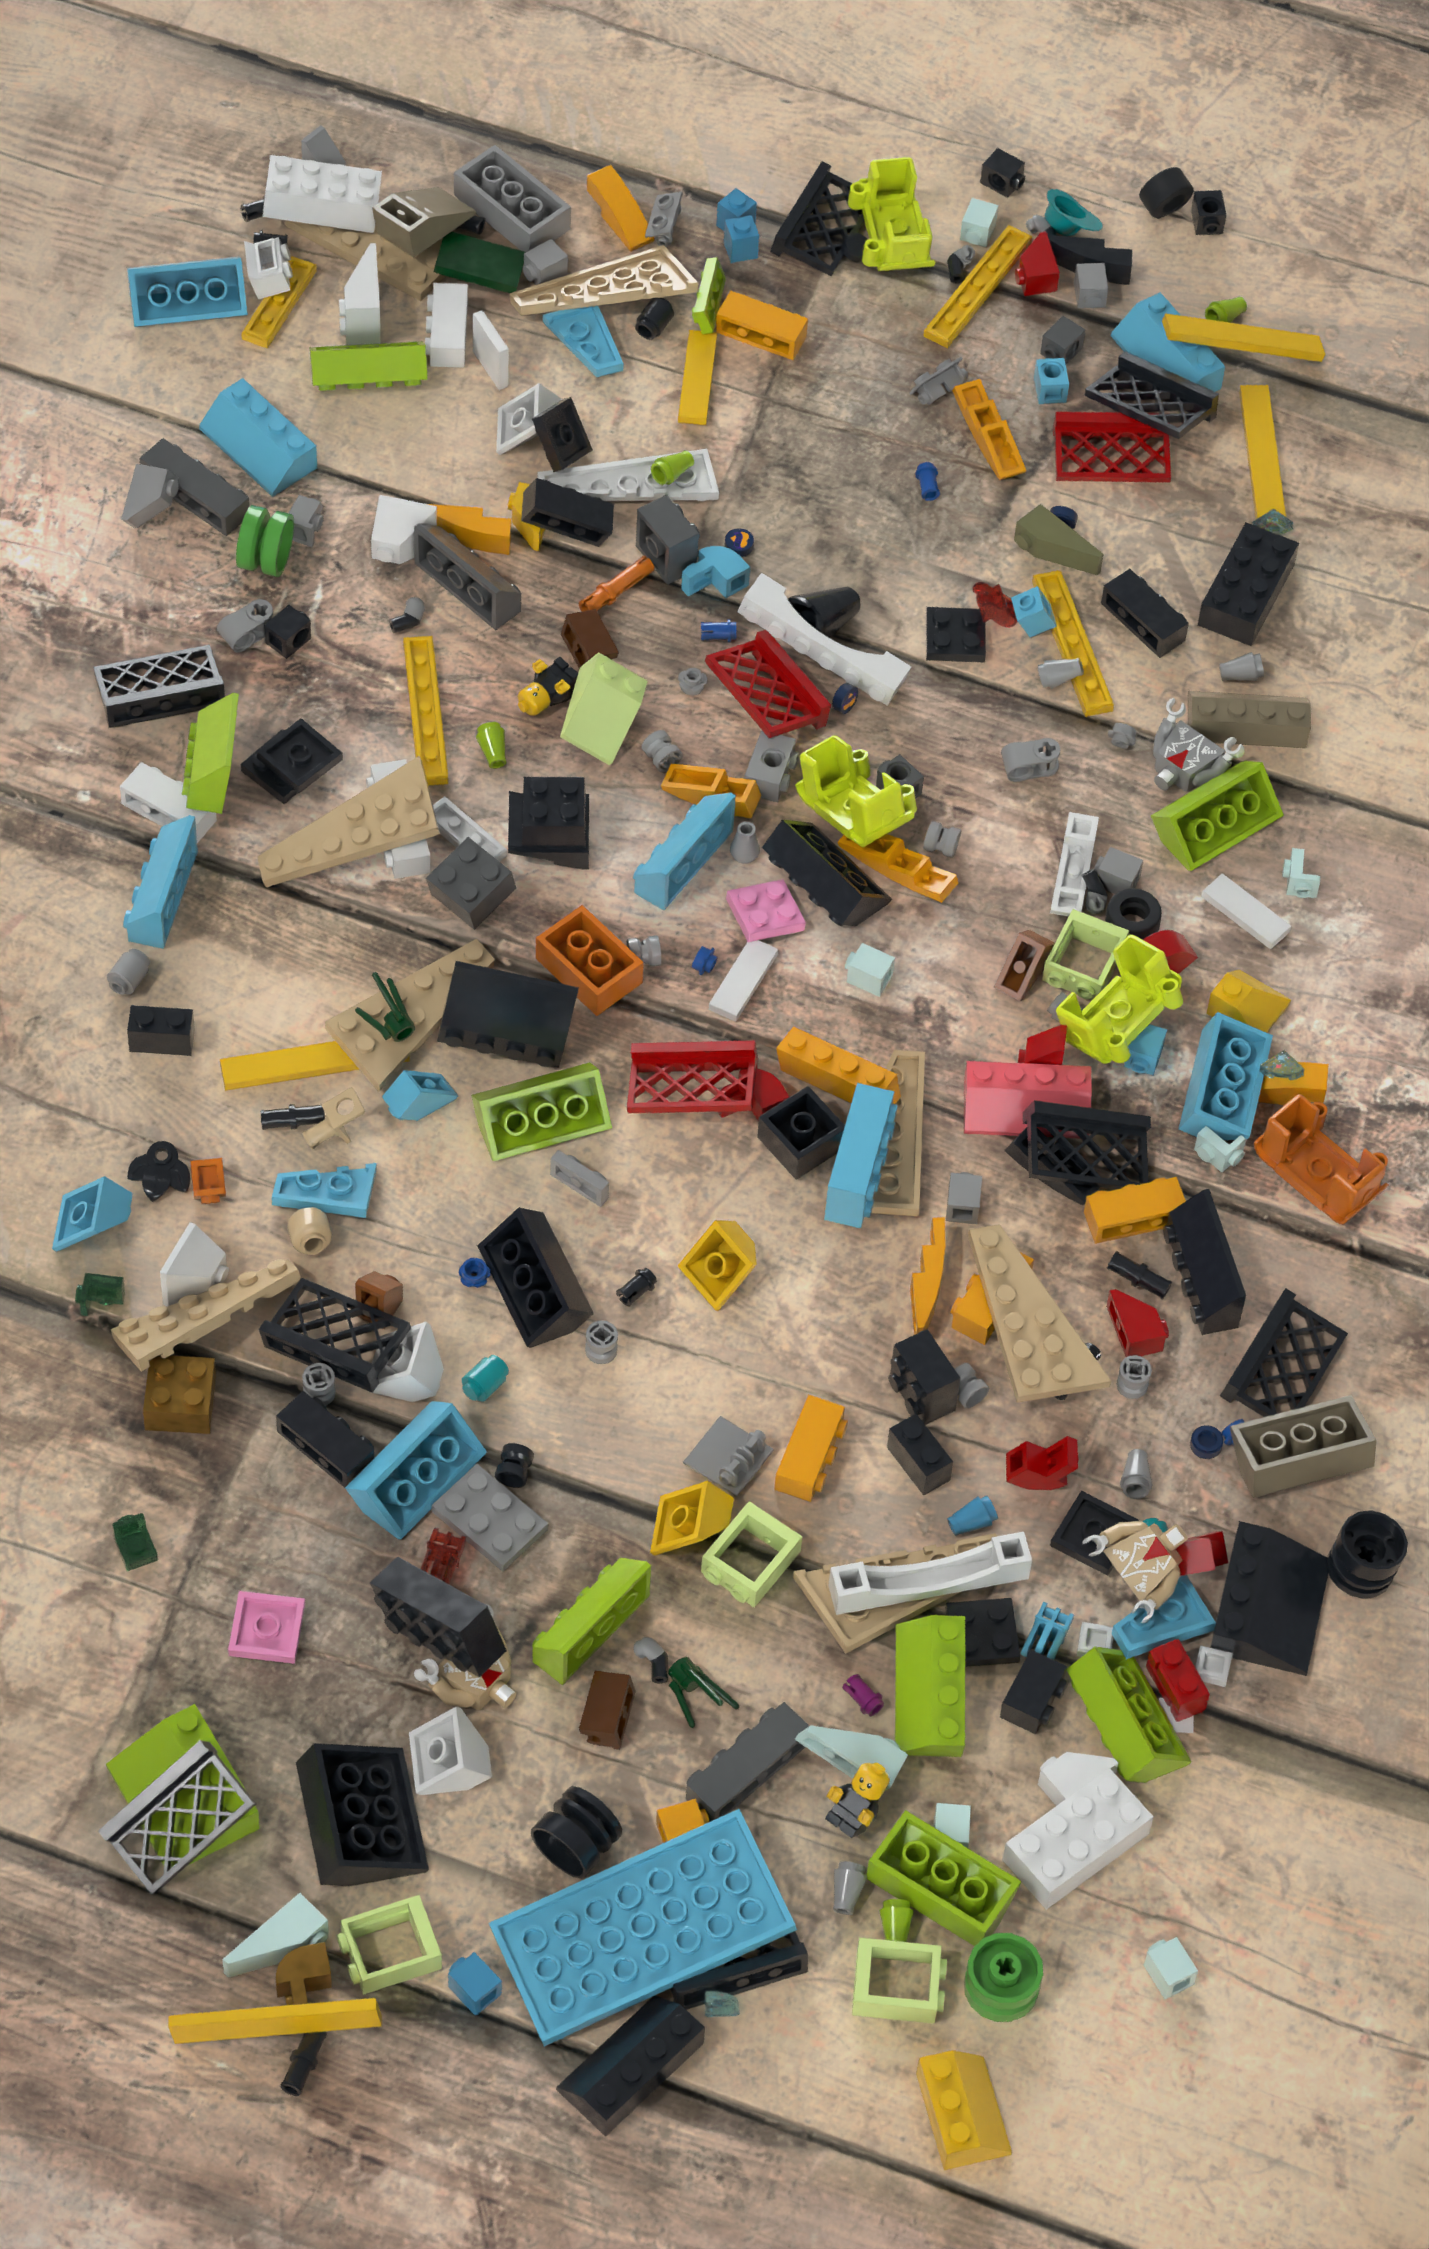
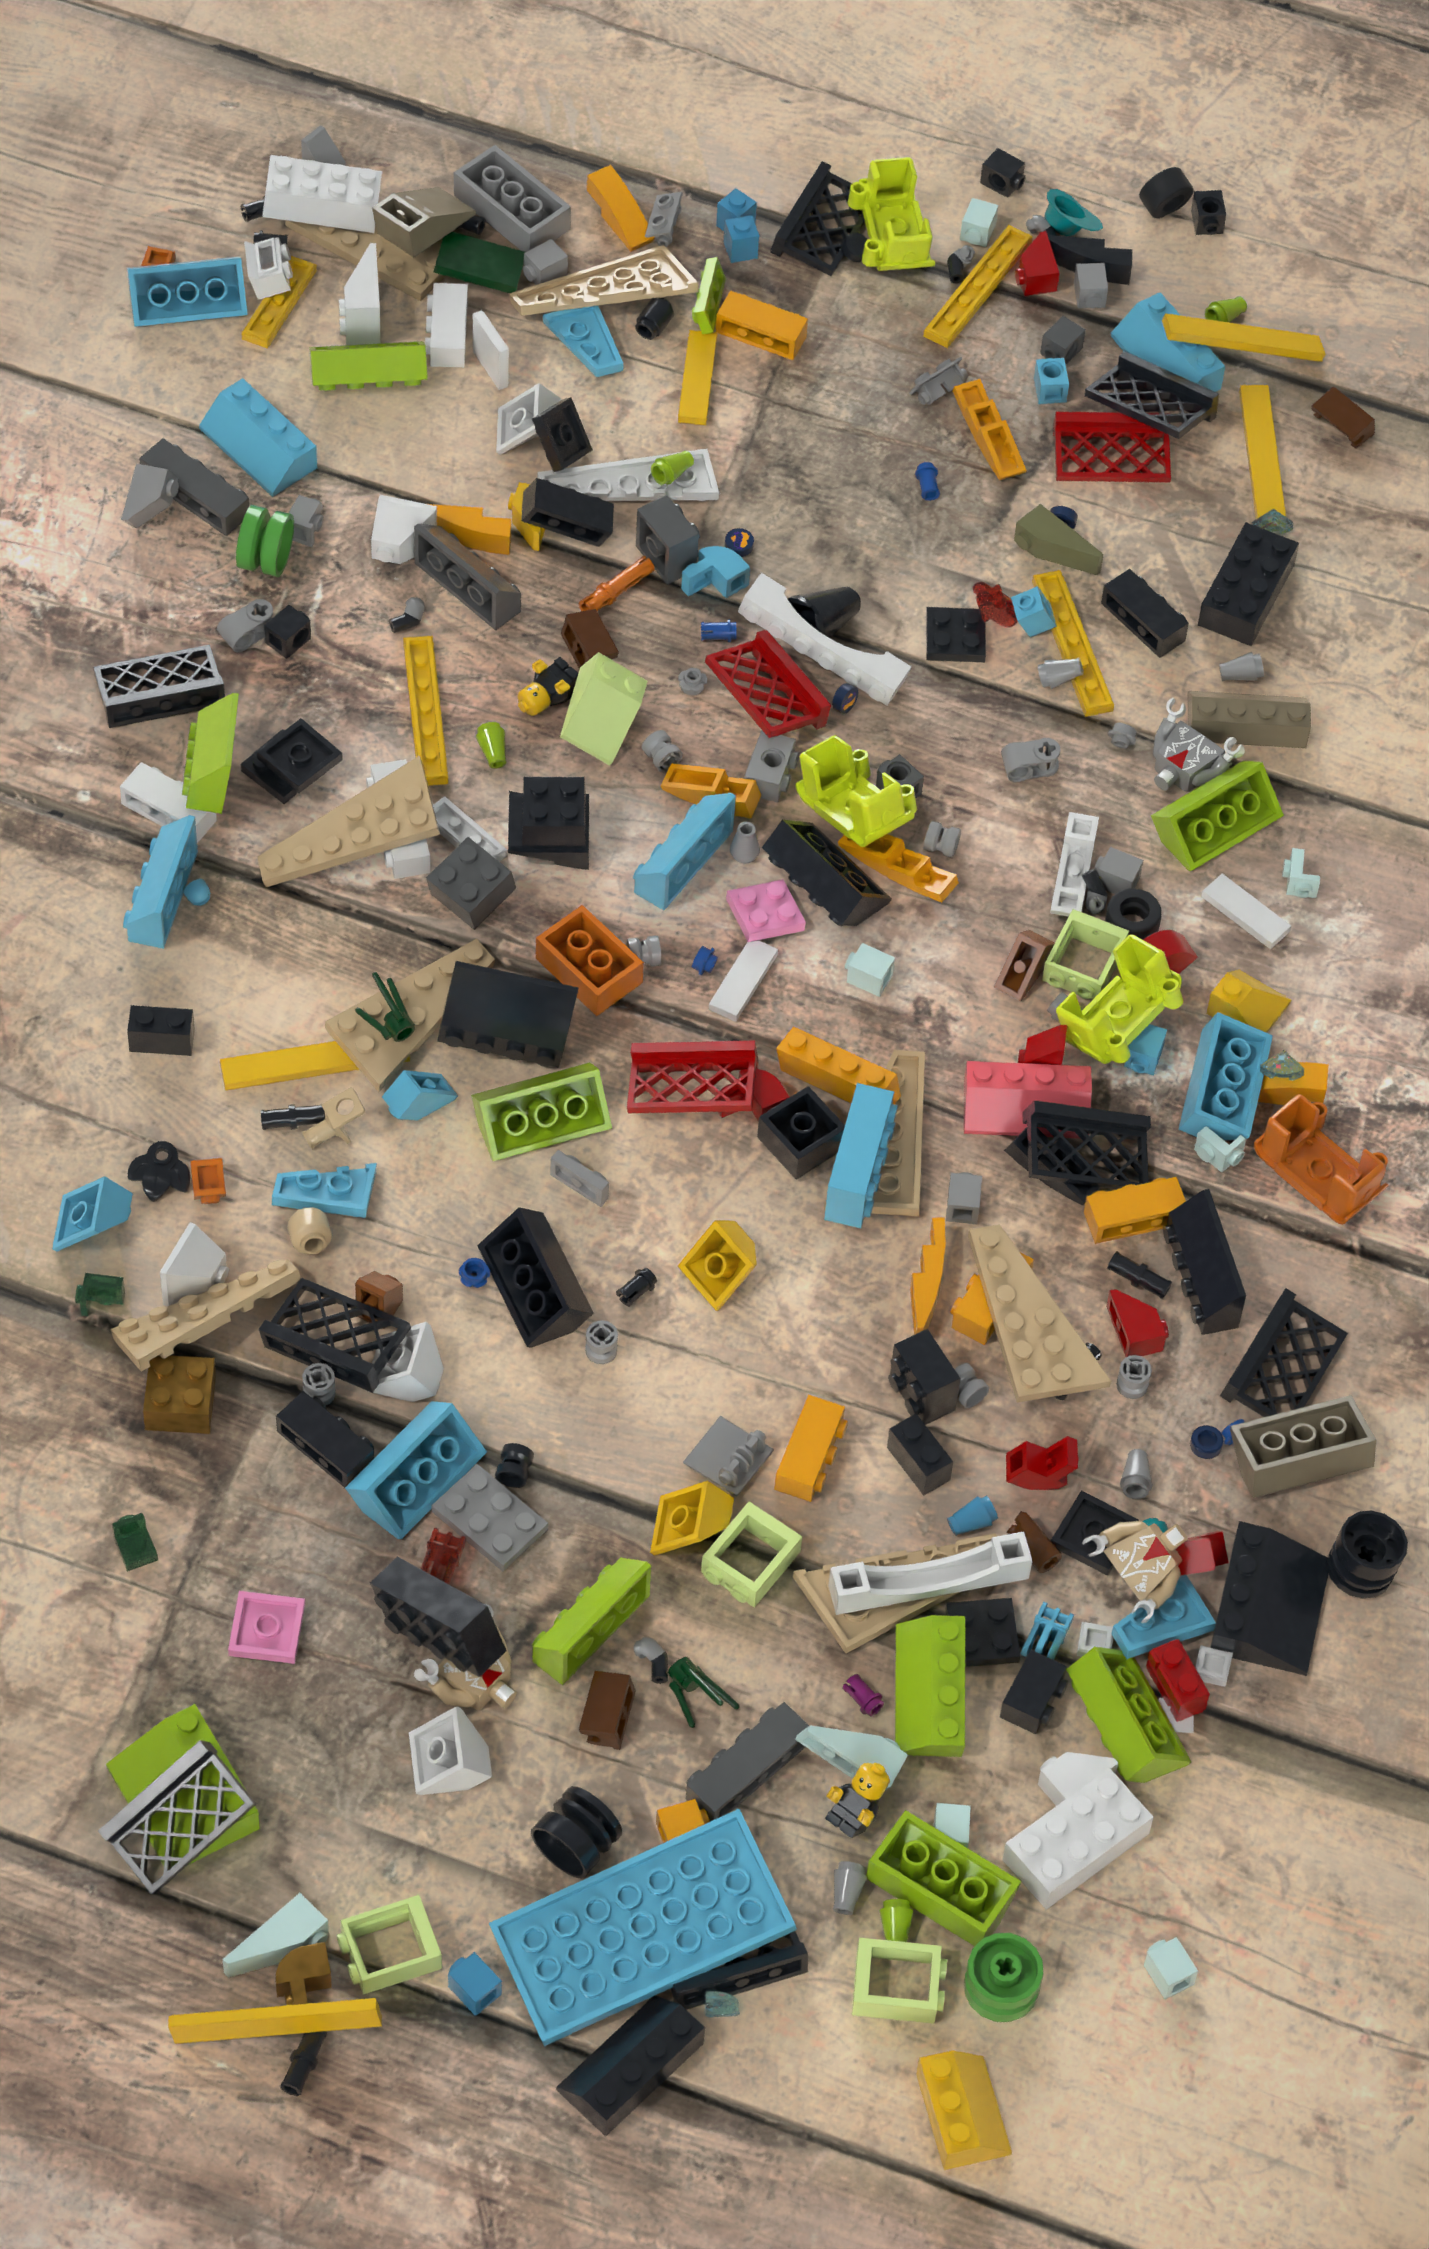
light grey brick [107,949,150,995] -> none
black slope [296,1743,429,1886] -> none
teal brick [462,1355,509,1402] -> none
none -> orange tile [141,246,176,266]
none -> medium azure hinge [183,879,210,906]
none -> reddish brown hinge [1007,1511,1062,1574]
none -> reddish brown hinge [1311,386,1375,449]

